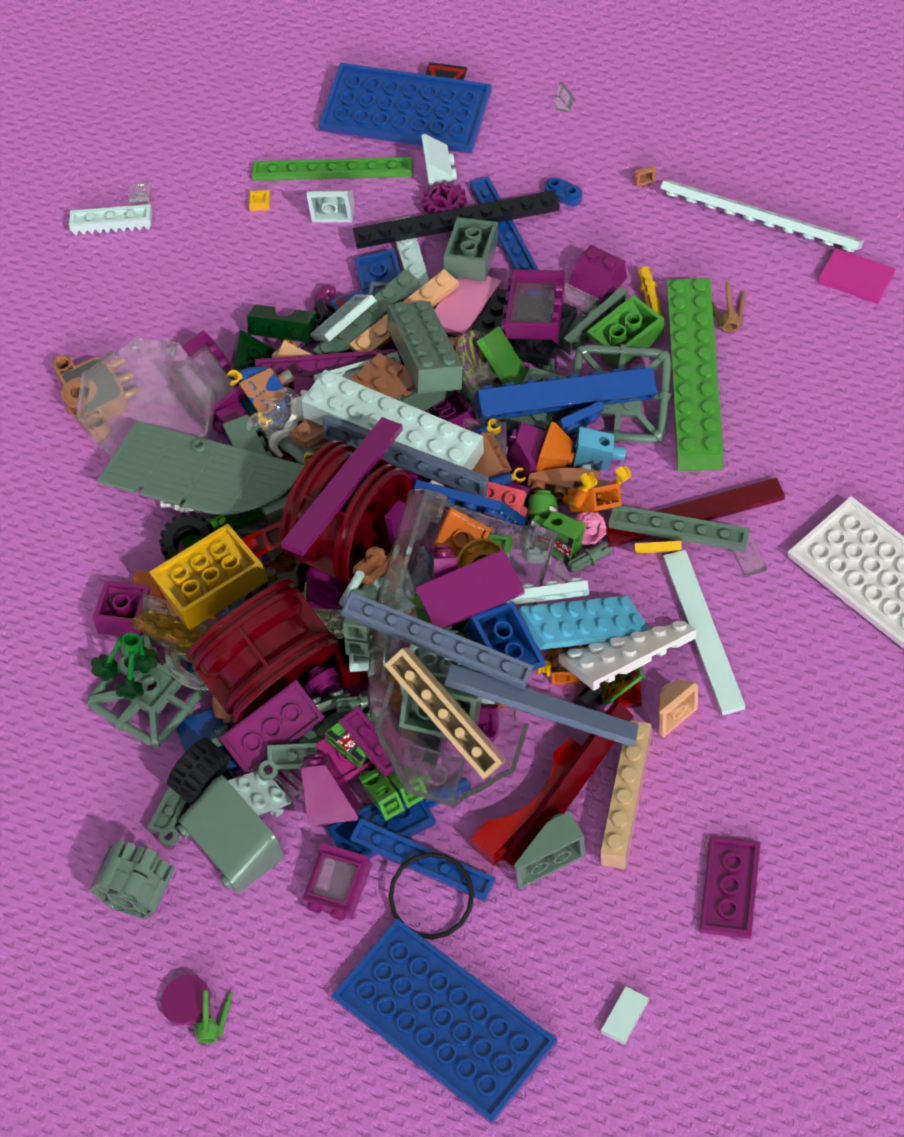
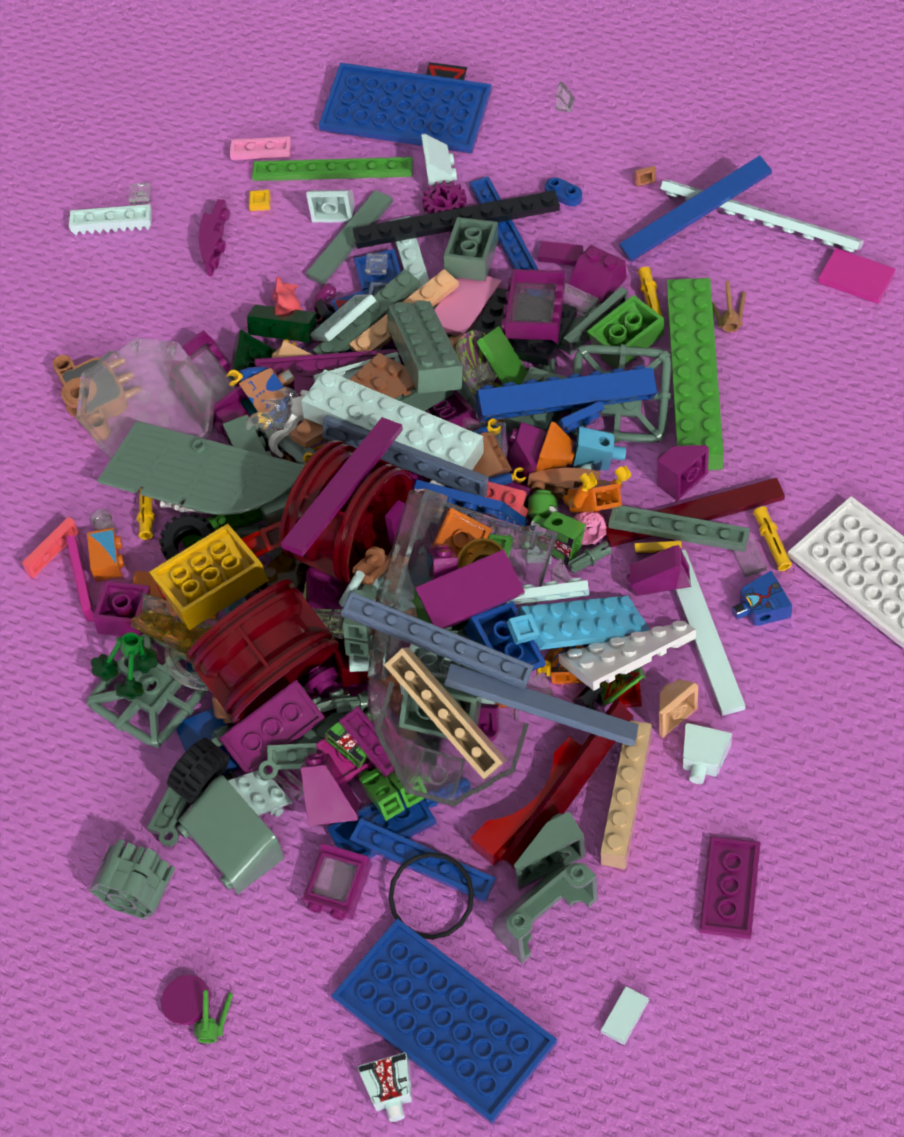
none -> coral tile [22,516,79,578]
none -> dark pink tile [66,535,94,622]
none -> orange brick [87,528,125,582]
none -> clear wheel [89,509,118,534]
none -> yellow pin [137,488,155,540]
none -> magenta slope [199,199,230,277]
none -> bright pink plate [230,137,292,160]
none -> coral animal [272,277,304,316]
none -> sand green tile [306,190,393,285]
none -> torso [357,1053,412,1122]
none -> clear tile [365,253,389,275]
none -> sand green windscreen [493,863,598,964]
none -> medium azure plate [507,613,540,644]
none -> clear tile [525,673,553,696]
none -> magenta tile [538,241,583,266]
none -> blue tile [619,155,772,262]
none -> magenta slope [627,545,691,596]
none -> magenta slope [657,445,709,501]
none -> light aqua torso [683,723,732,784]
none -> blue torso [731,571,792,626]
none -> yellow pin [753,506,792,571]

